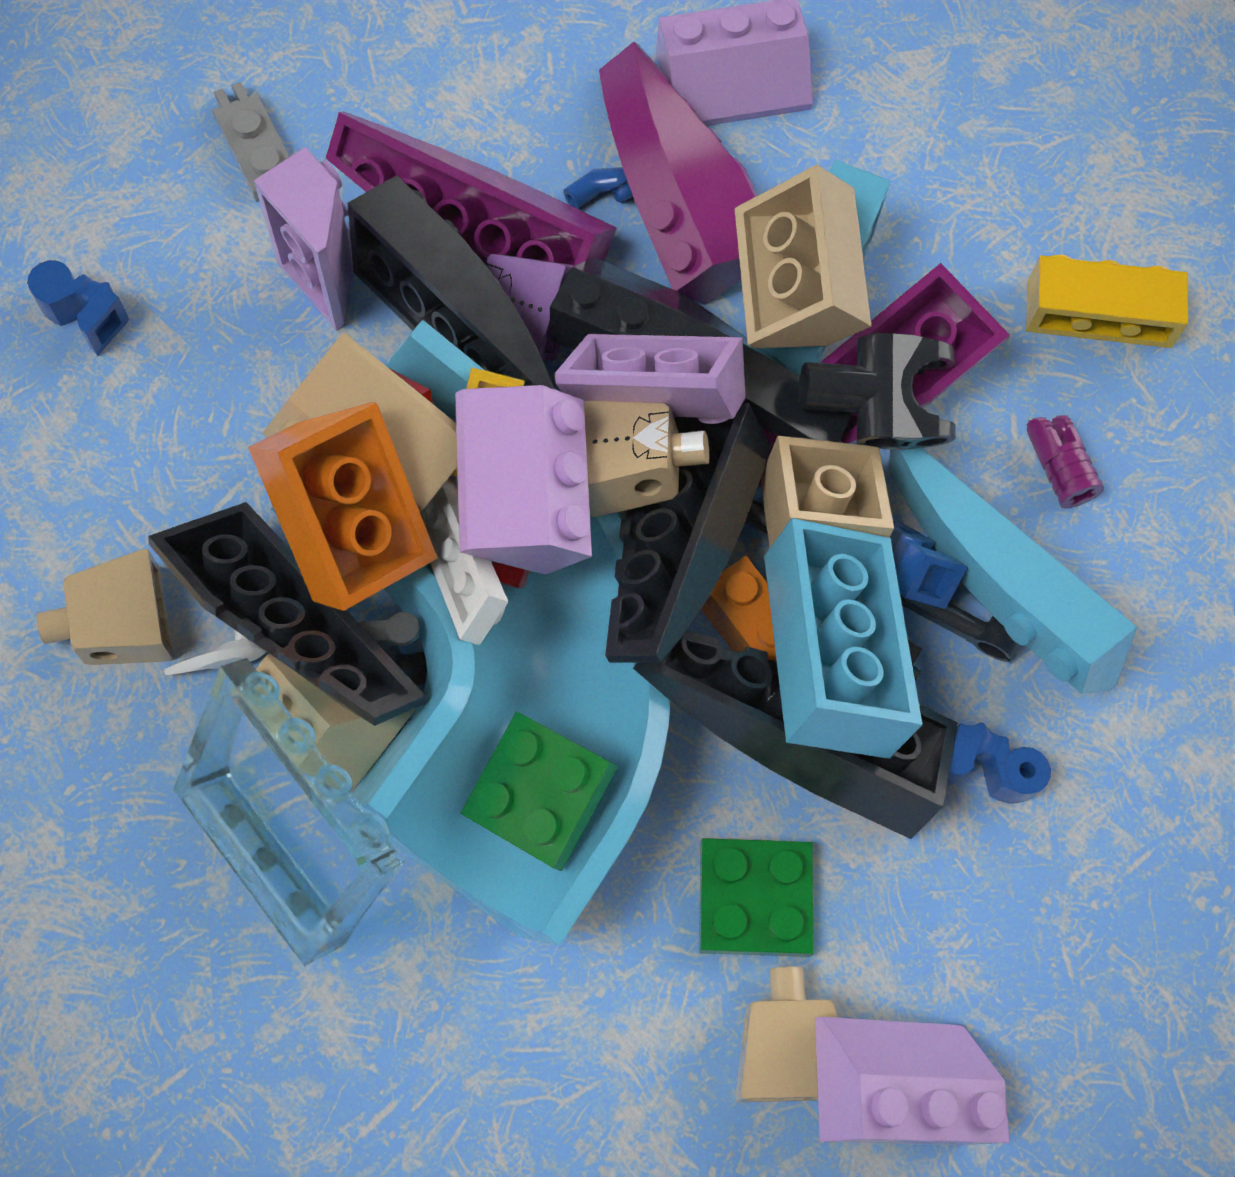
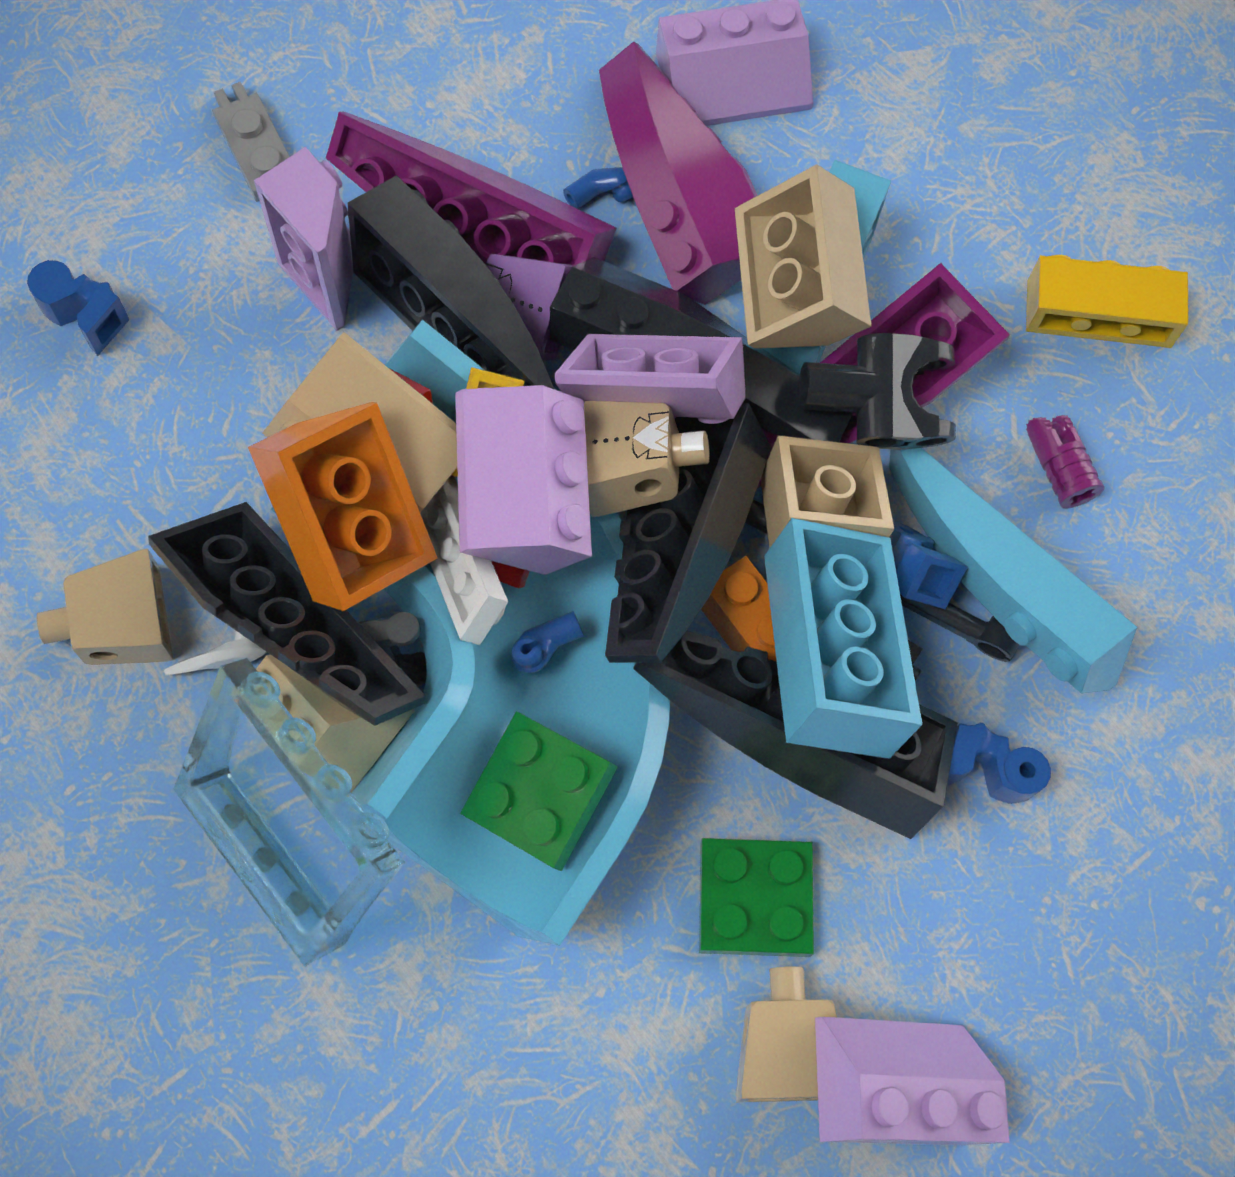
none -> blue arm [512,611,584,673]

